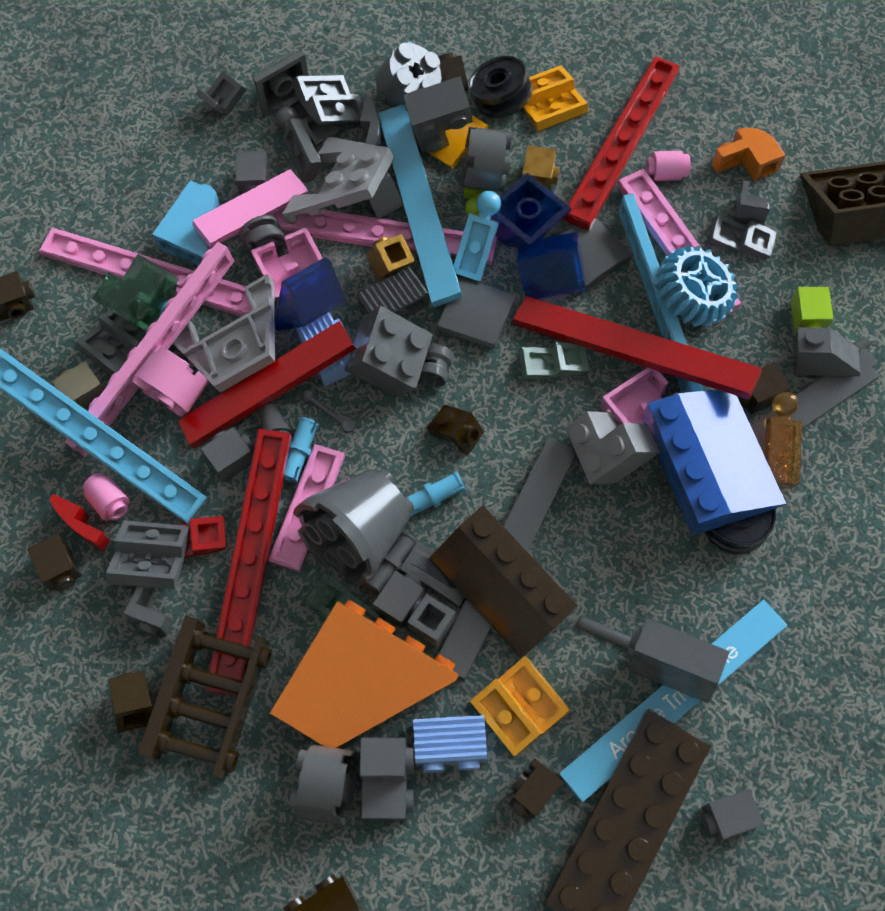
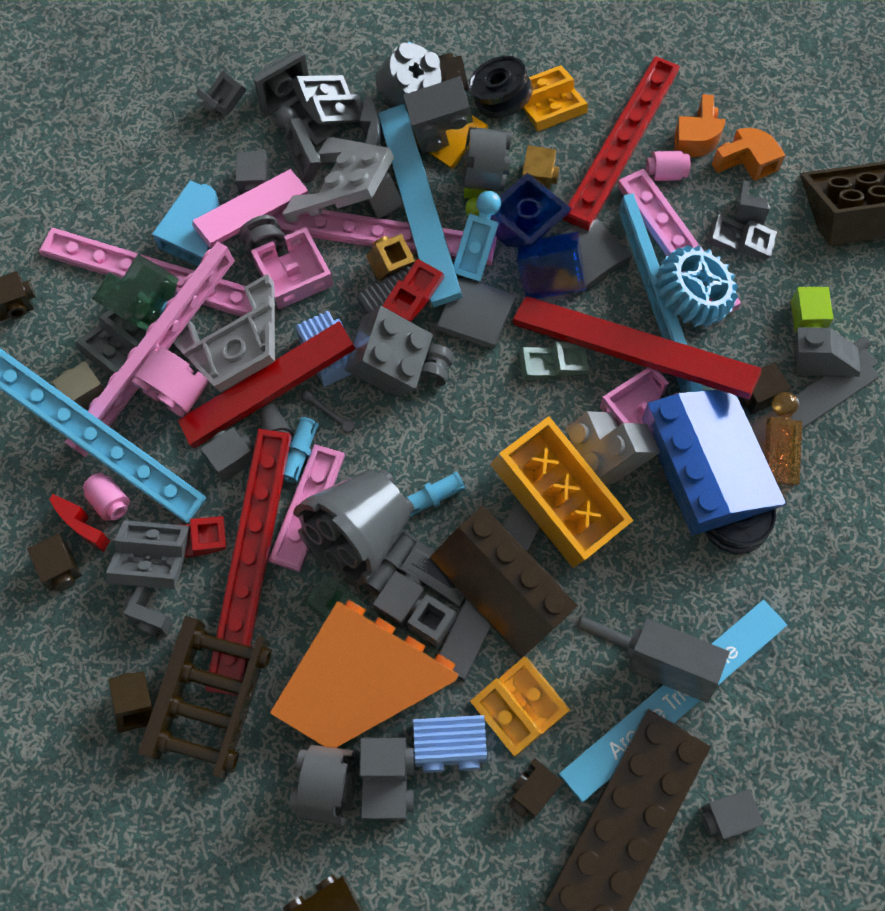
clear blue slope [275,257,347,331] -> none
dark brown bracket [427,405,484,455] -> none
none -> red slope [382,258,445,321]
none -> light orange brick [490,416,634,568]
none -> orange brick [674,94,726,157]

